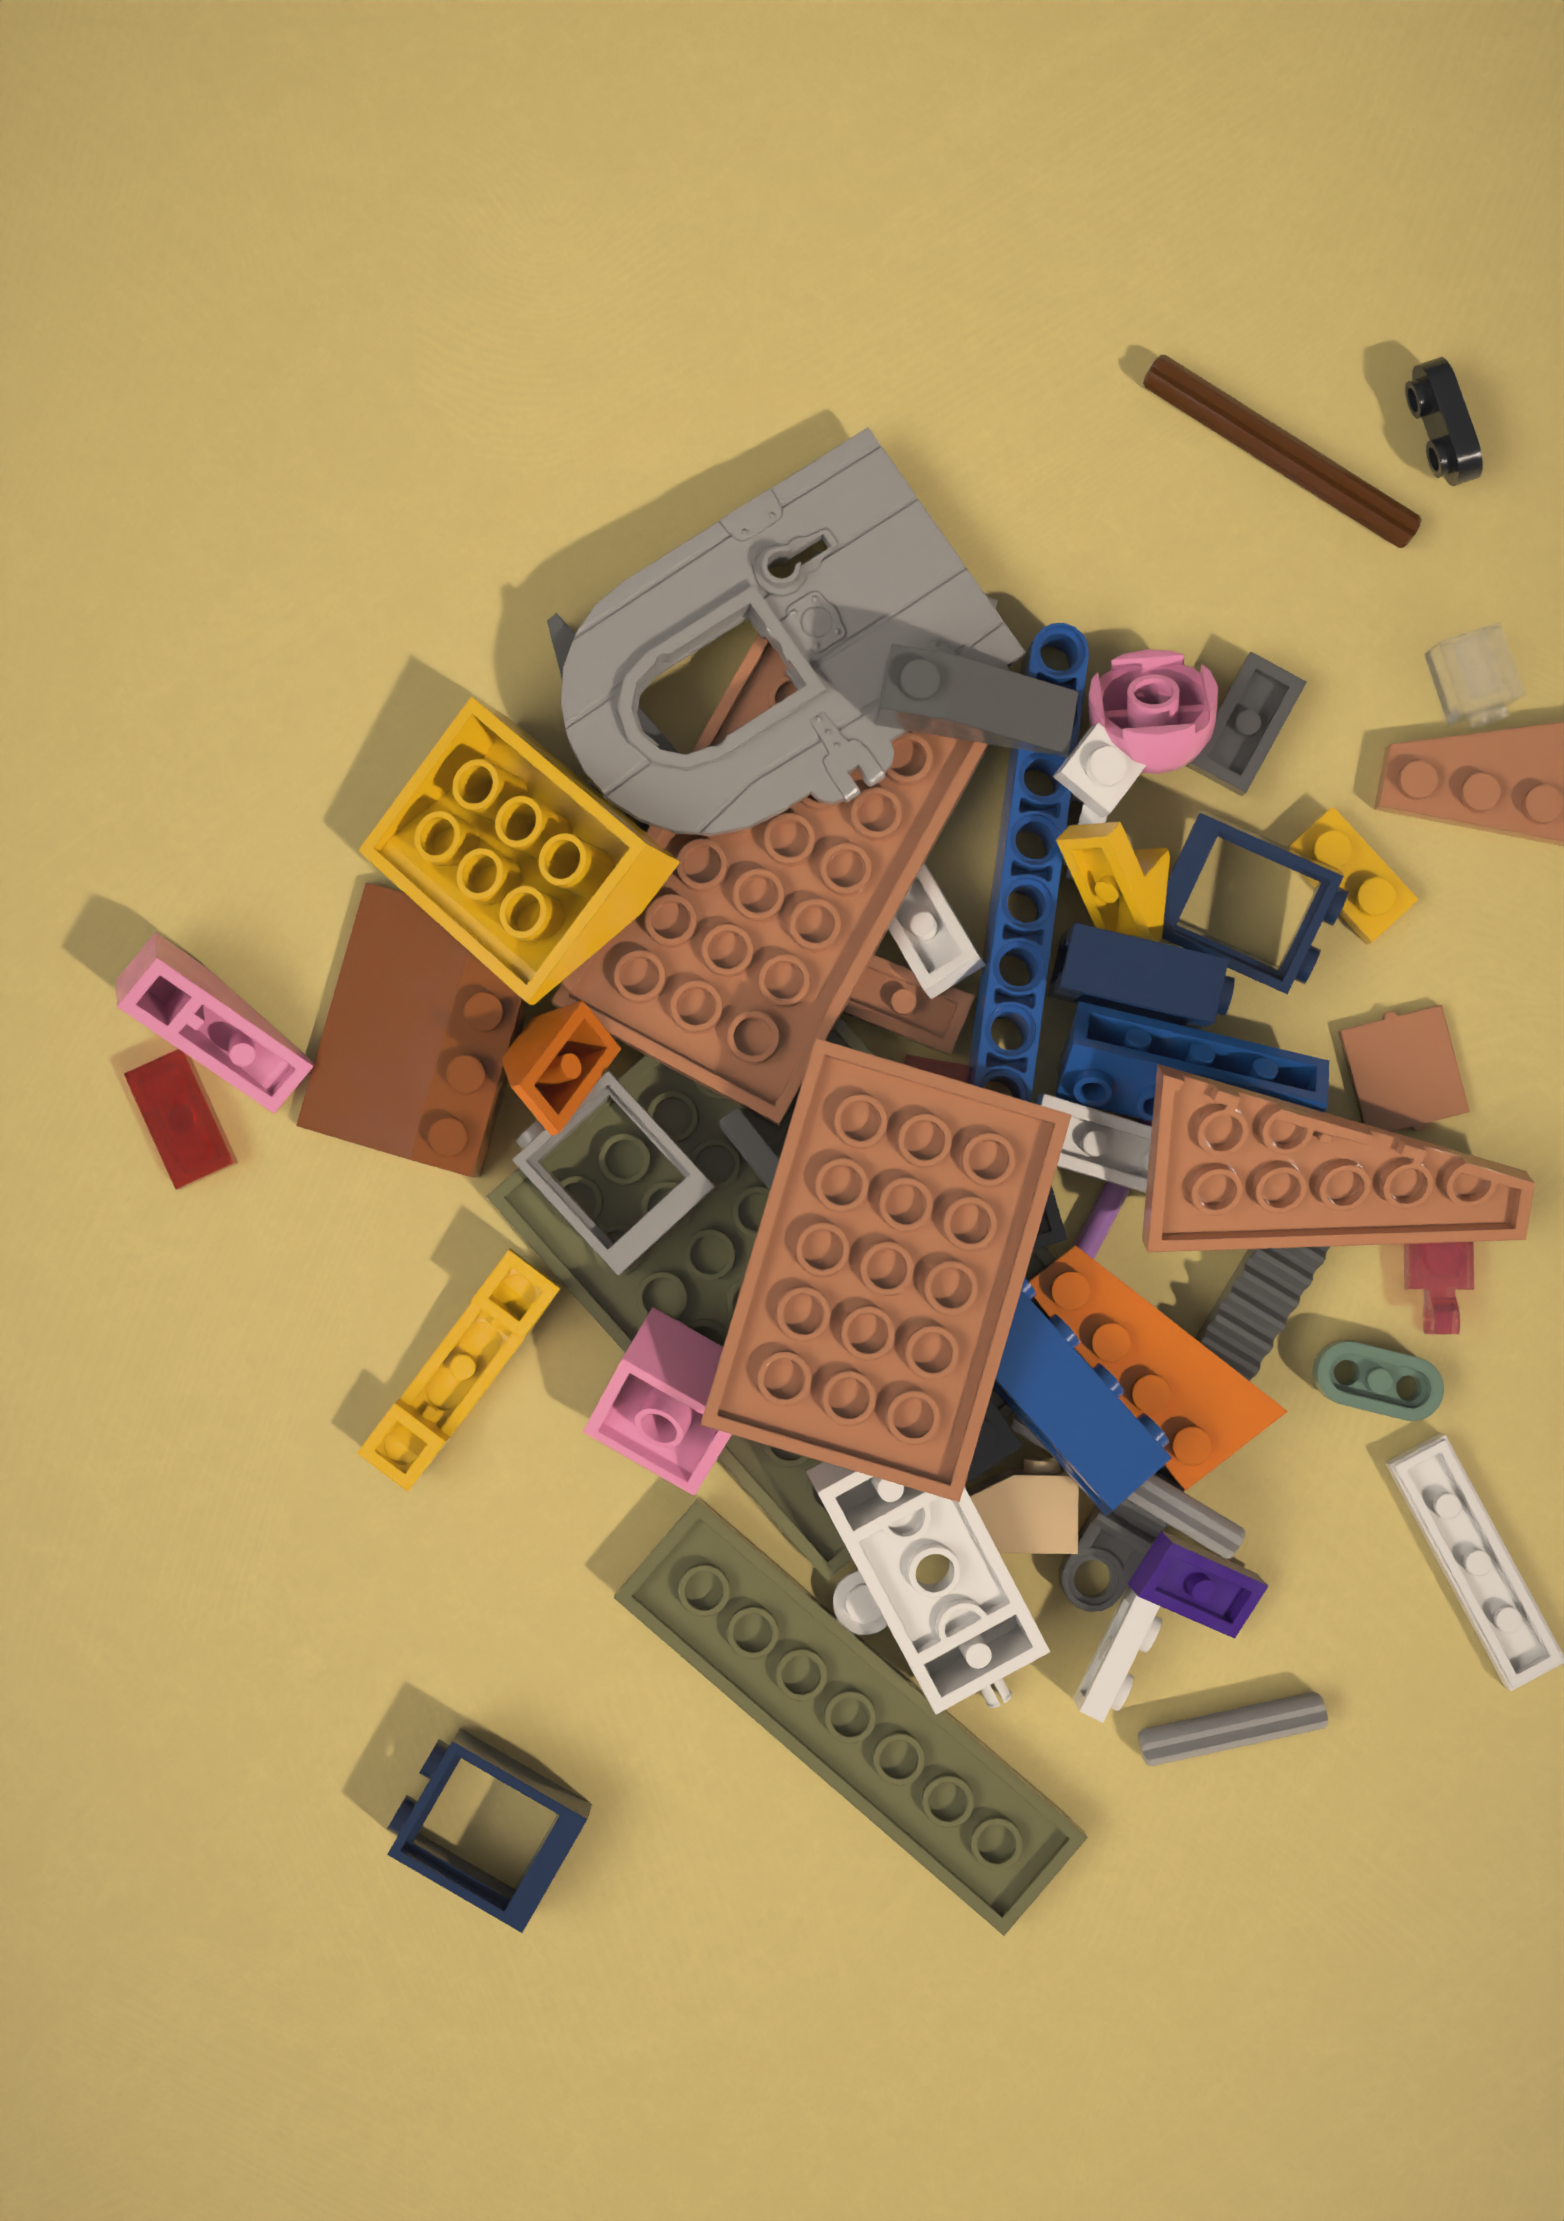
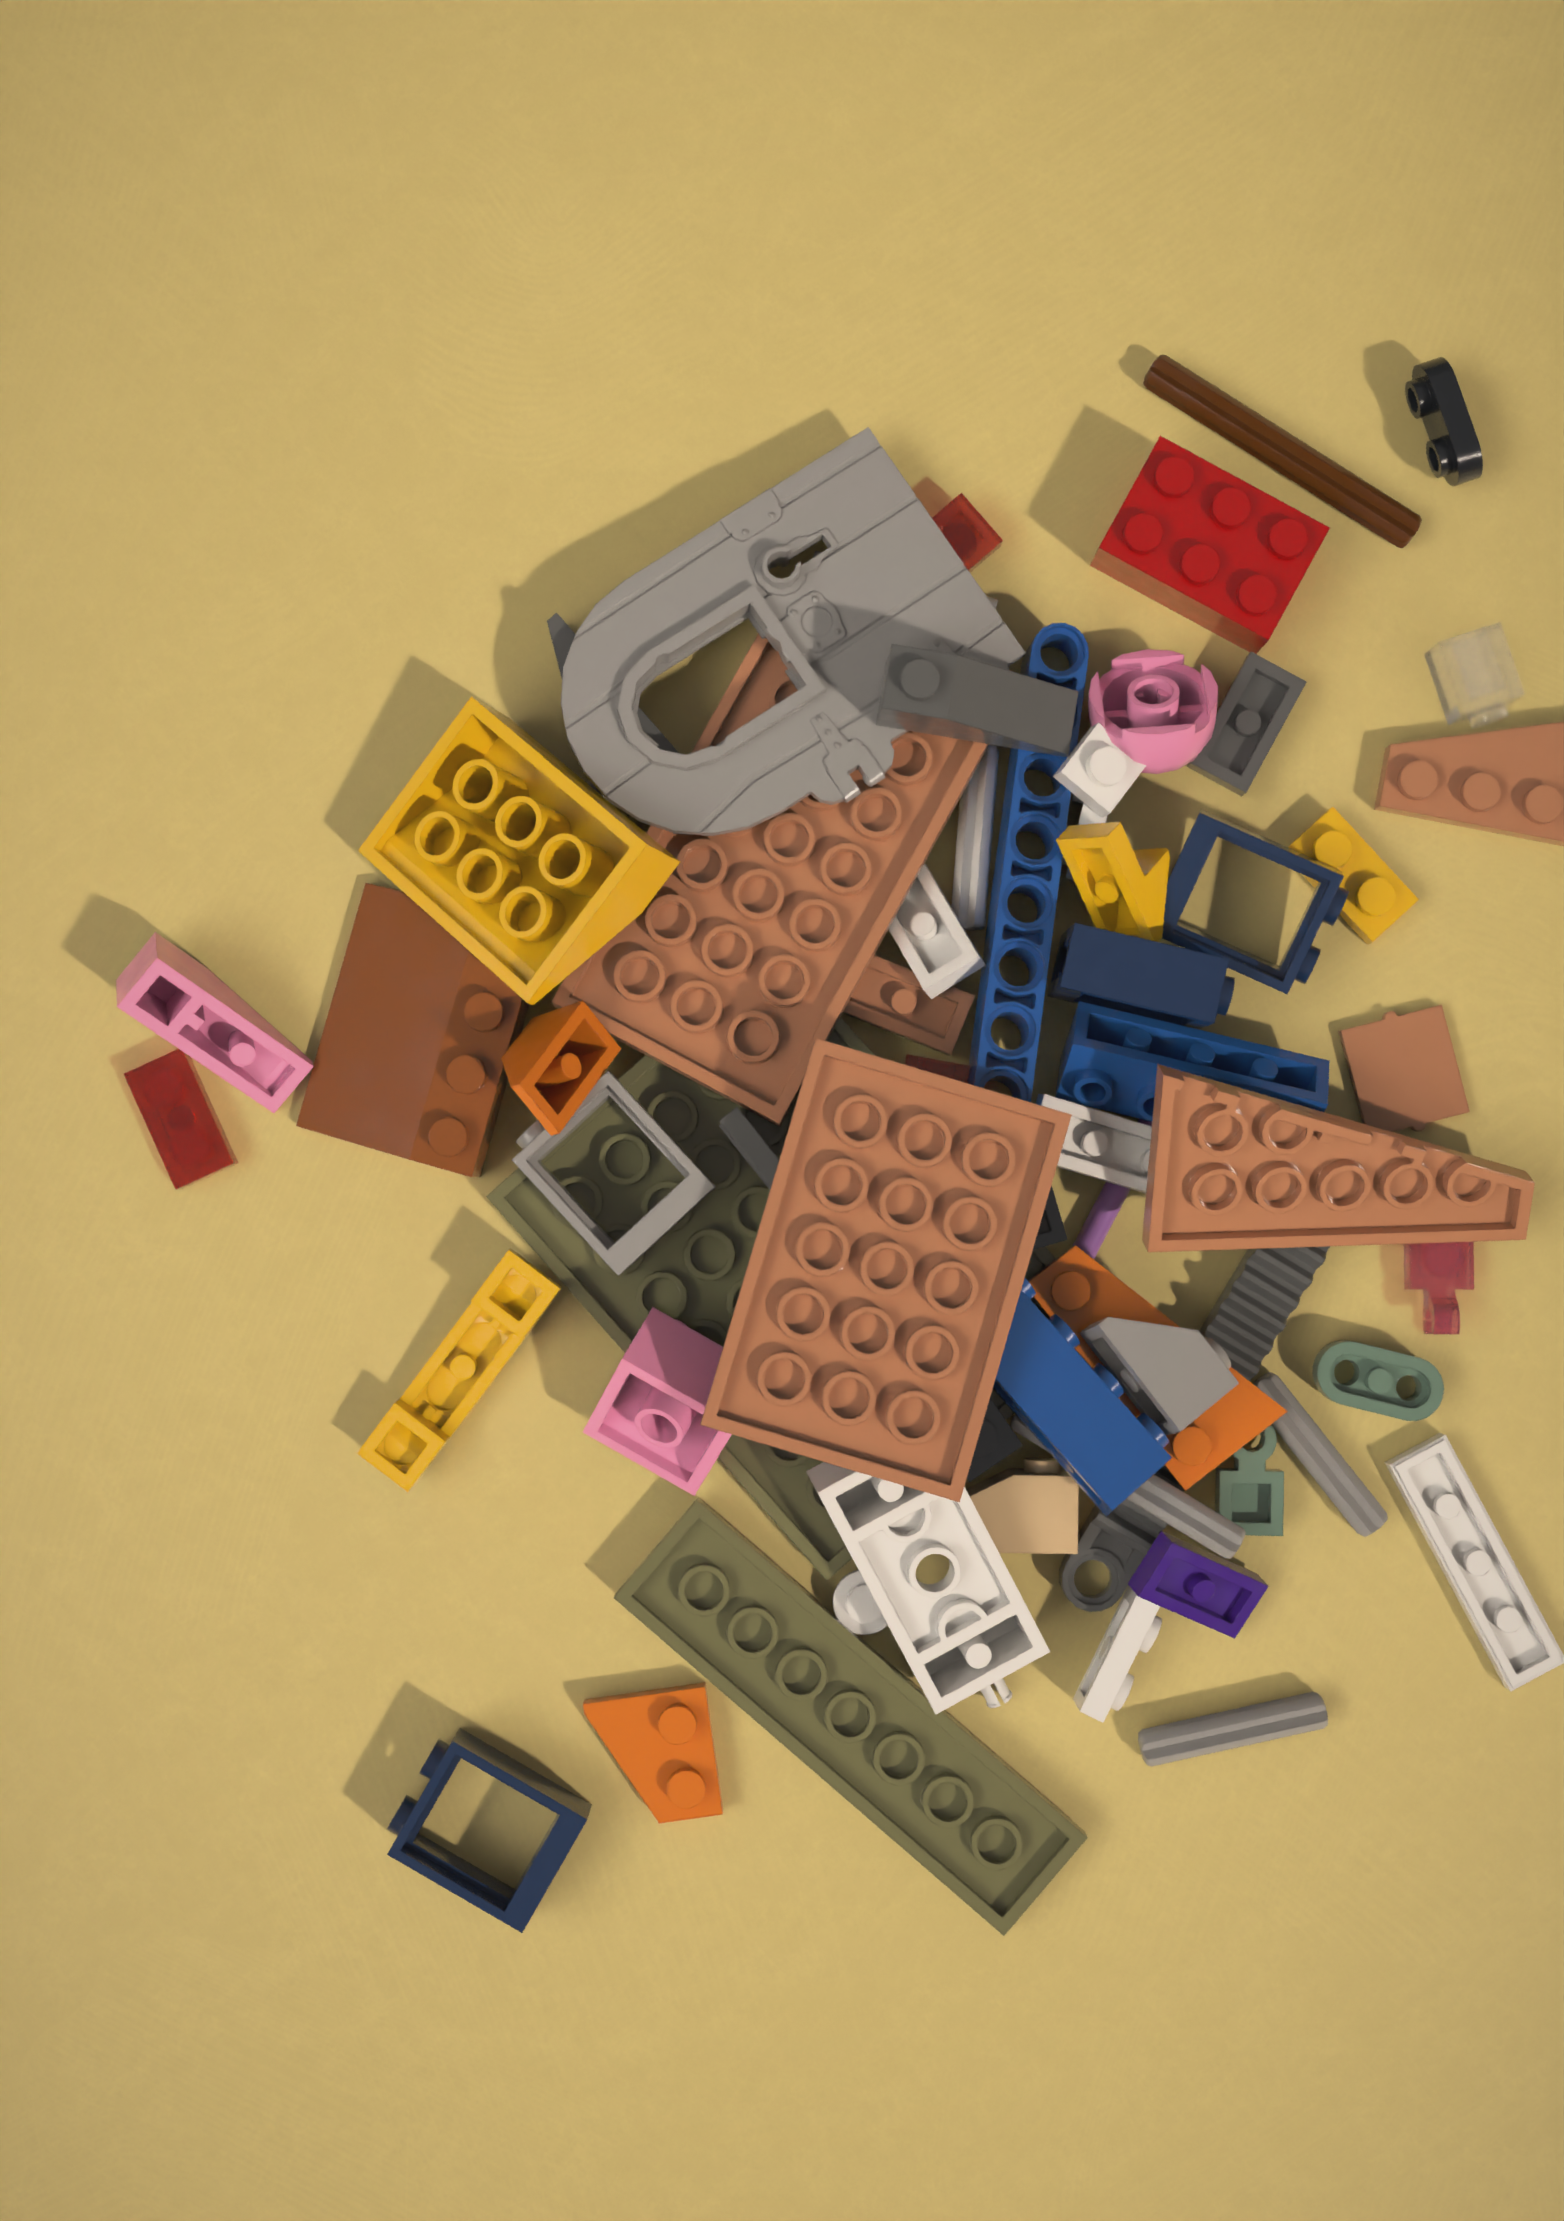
none -> orange wing [583,1682,723,1824]
none -> clear red plate [932,493,1003,573]
none -> white axle [951,744,999,931]
none -> light grey slope [1079,1317,1239,1436]
none -> red brick [1090,436,1330,654]
none -> sand green plate [1215,1425,1284,1536]
none -> light grey axle [1252,1372,1388,1537]

